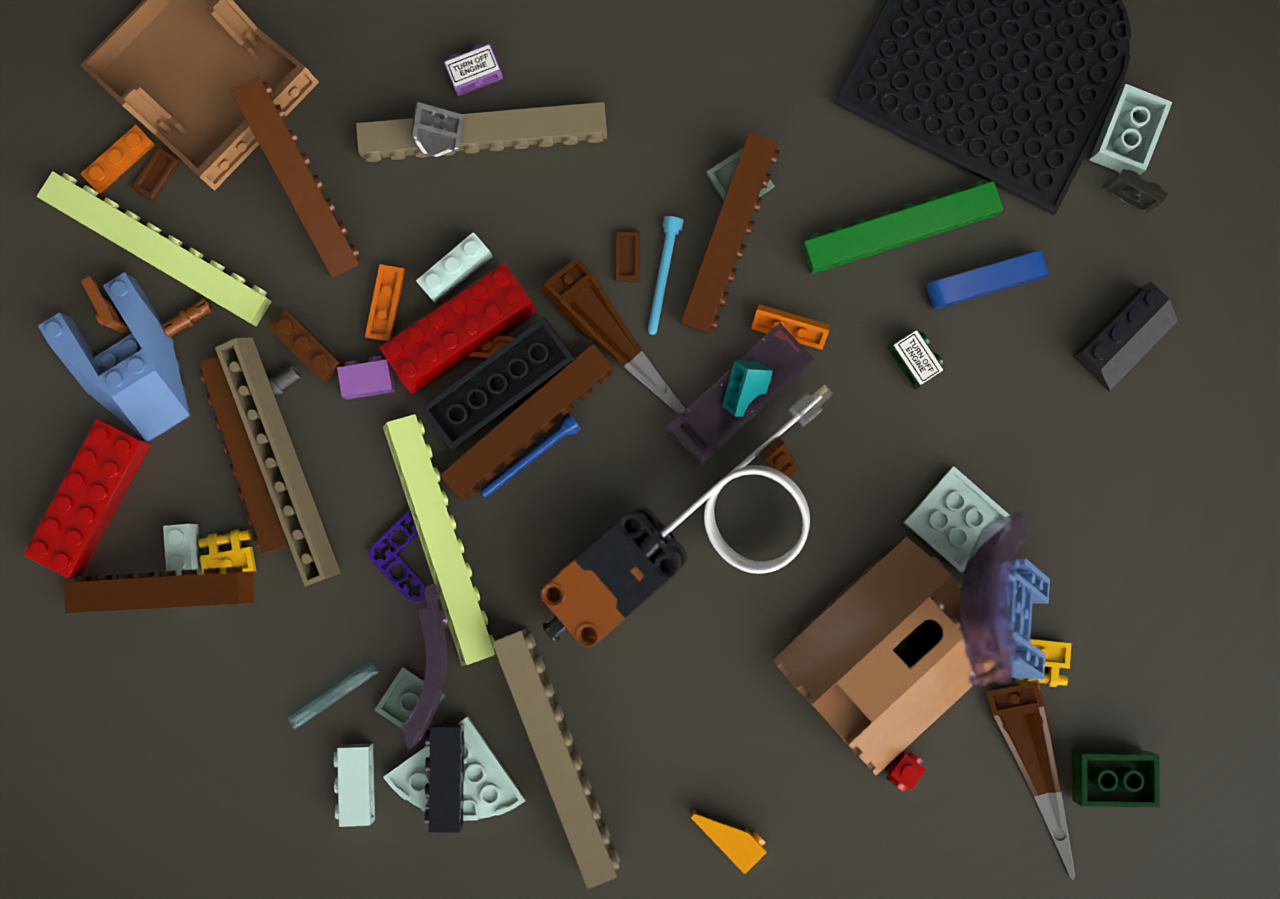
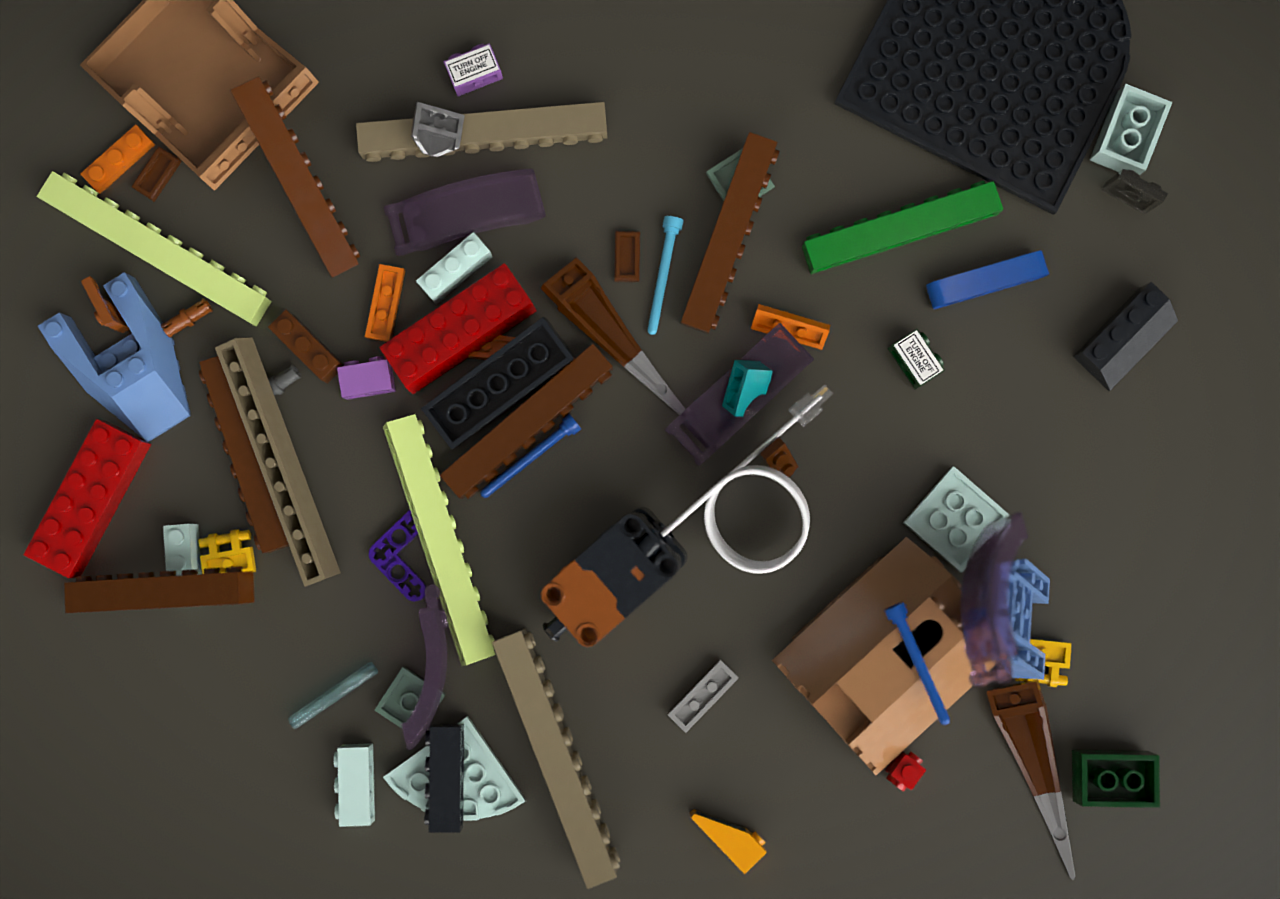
none -> clear purple windscreen [384,169,546,256]
none -> light grey plate [667,660,739,733]
none -> blue piece [884,602,950,725]

